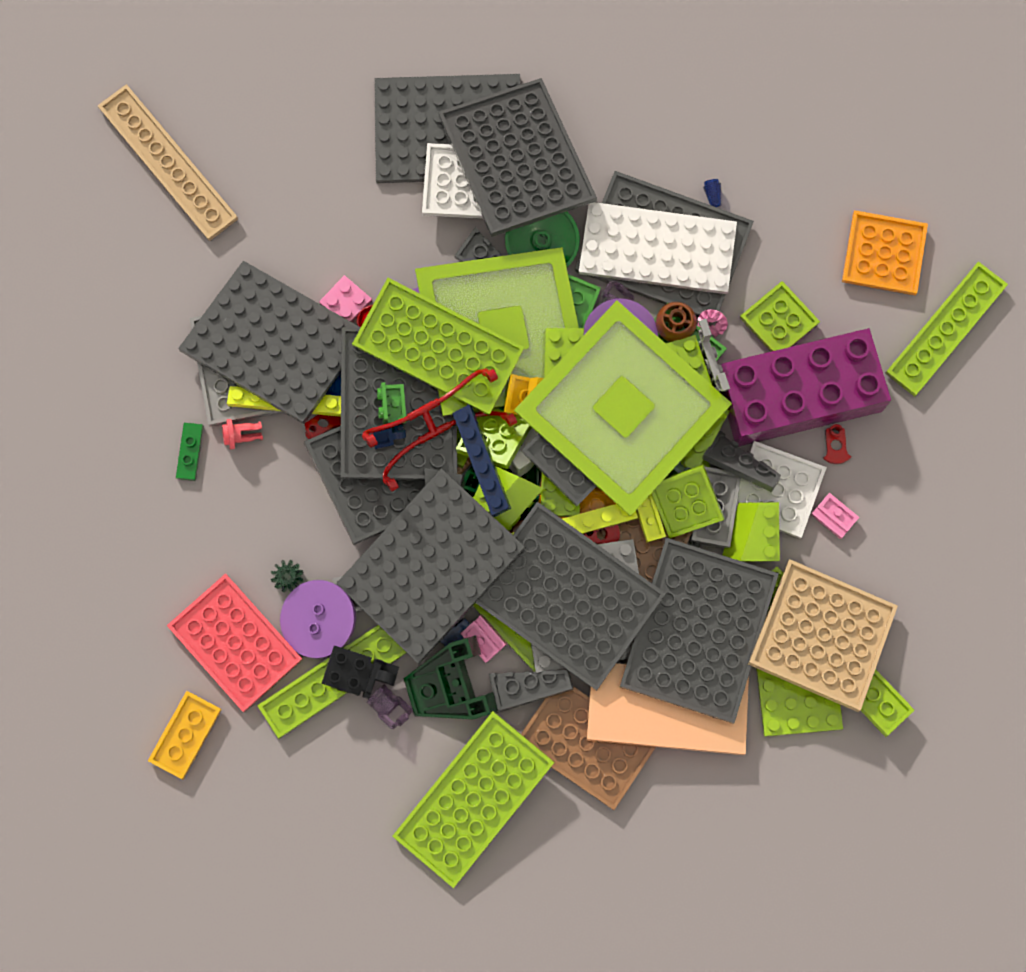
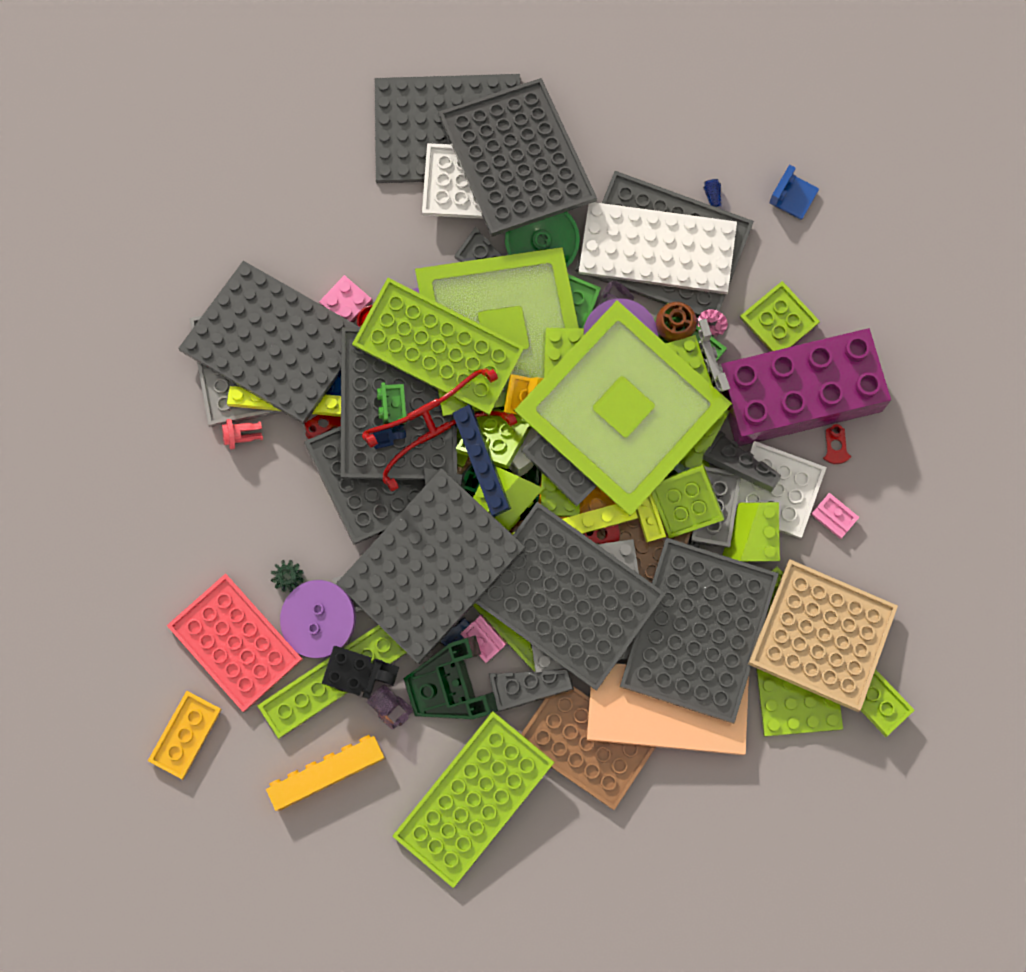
tan plate [98,84,238,241] -> none
green plate [176,423,204,481] -> none
light orange plate [842,210,928,296] -> none
lime plate [885,261,1008,397] -> none
none -> yellow brick [266,735,386,812]
none -> blue bracket [769,164,819,220]

